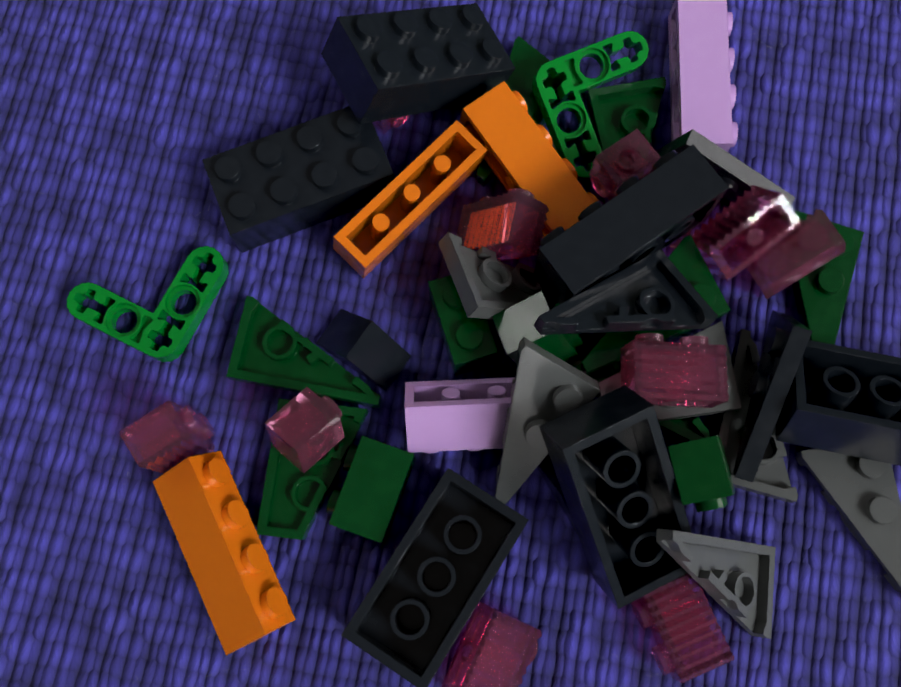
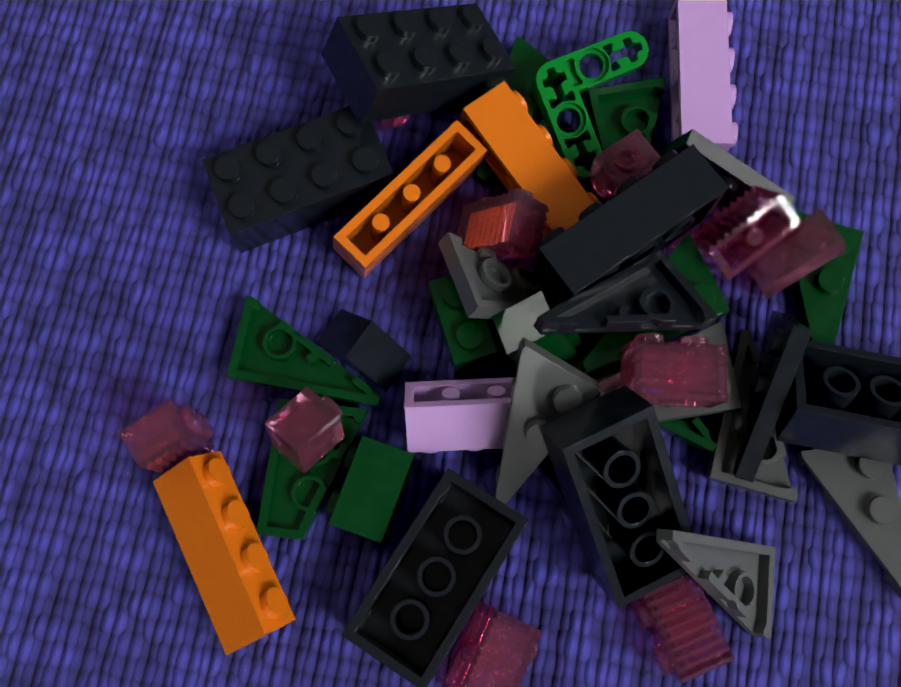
green beam [67,246,229,362] -> none
dark green brick [668,435,735,512] -> none

